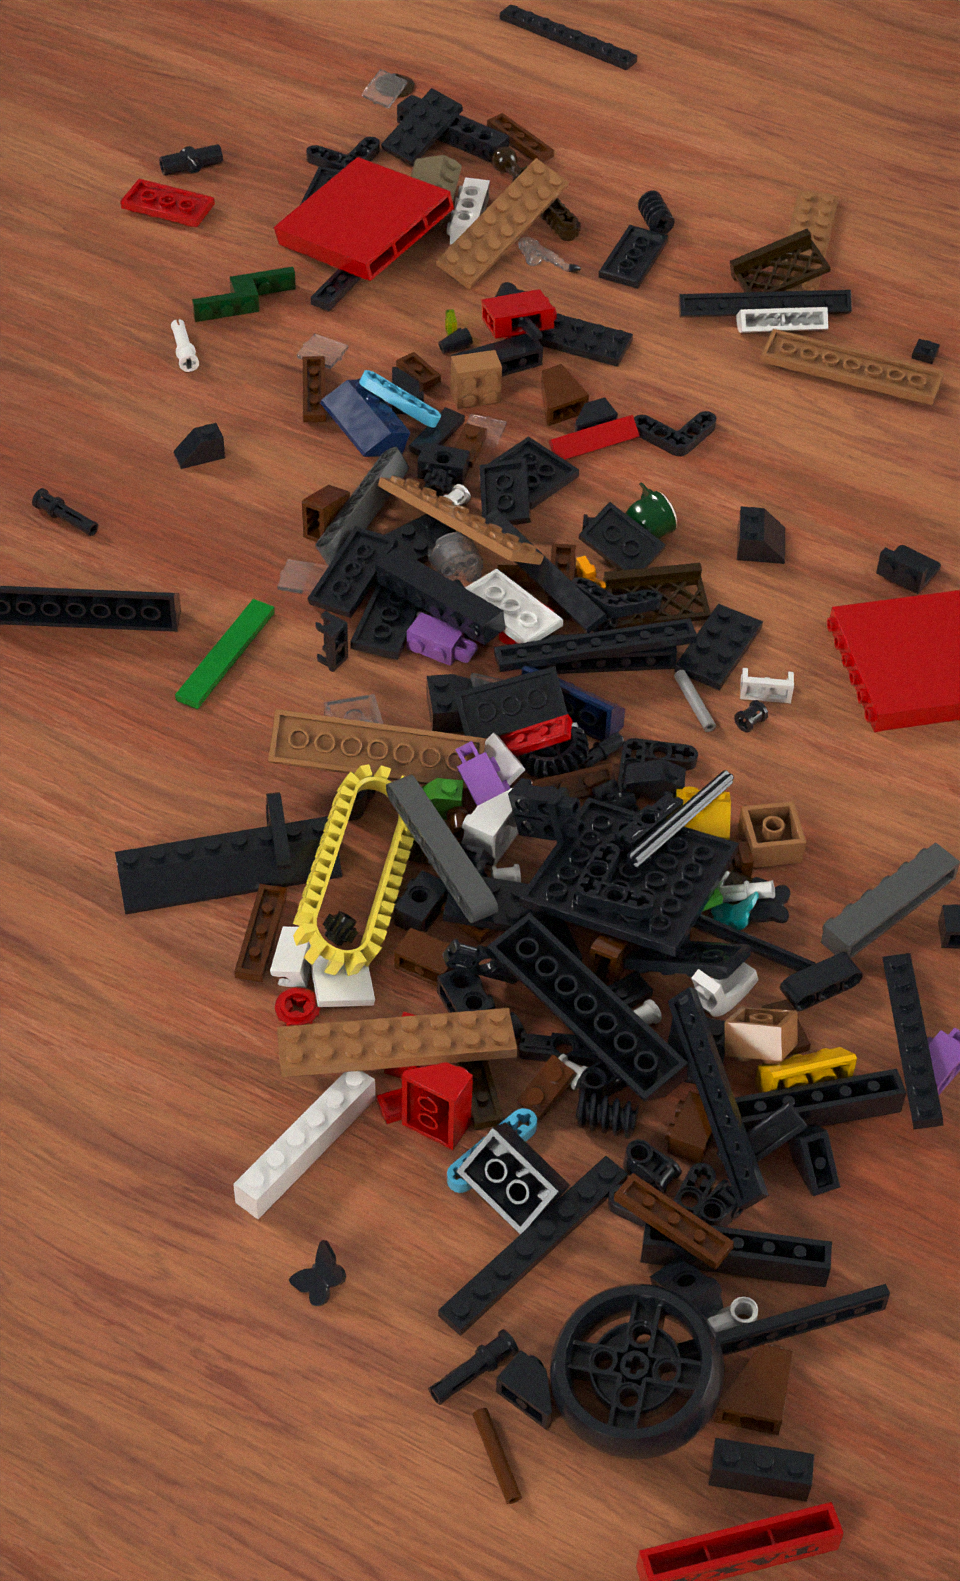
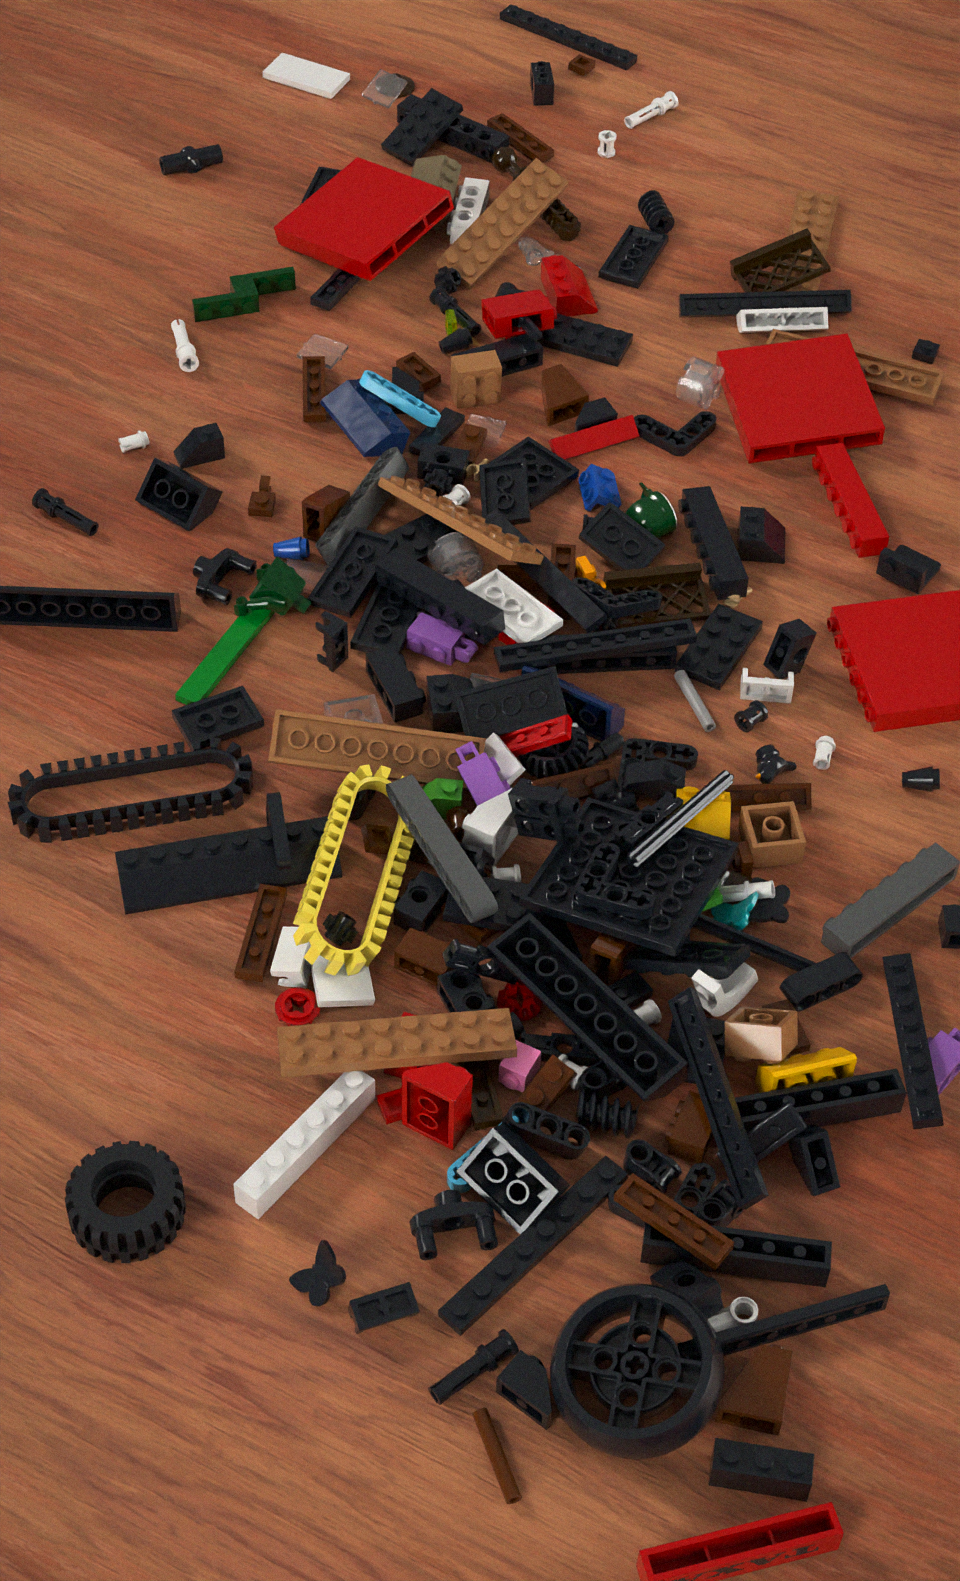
red plate [120,179,215,227] -> none
black beam [306,137,380,170] -> none
none -> black piece [8,738,253,843]
none -> black tyre [65,1141,186,1263]
none -> white pin [118,430,150,453]
none -> black slope [135,457,223,531]
none -> black plate [172,686,264,749]
none -> black connector [193,548,257,605]
none -> dark green torso [234,557,312,616]
none -> reddish brown plate [248,475,276,517]
none -> white tile [263,53,350,99]
none -> blue cone [273,536,310,560]
none -> black hinge [348,1282,420,1334]
none -> reddish brown plate [361,824,392,855]
none -> black brick [366,645,426,723]
none -> black connector [409,1190,498,1260]
none -> black pin [429,286,481,337]
none -> black gear [434,266,461,294]
none -> tan hand [466,458,489,481]
none -> red gear [497,980,542,1021]
none -> bright pink brick [498,1040,541,1093]
none -> black beam [502,1102,590,1160]
none -> black brick [530,61,554,106]
none -> red slope [541,255,598,317]
none -> reddish brown plate [568,54,595,76]
none -> blue bracket [578,464,621,512]
none -> white bush [597,130,617,158]
none -> white pin [624,91,678,129]
none -> clear brick [676,357,724,410]
none -> black brick [678,486,749,600]
none -> reddish brown plate [705,783,812,812]
none -> red brick [715,333,885,464]
none -> tan hand [723,587,752,608]
none -> black animal [755,745,797,784]
none -> black brick [763,618,817,679]
none -> red brick [812,443,890,558]
none -> white pin [813,736,836,770]
none -> black cone [902,766,940,792]

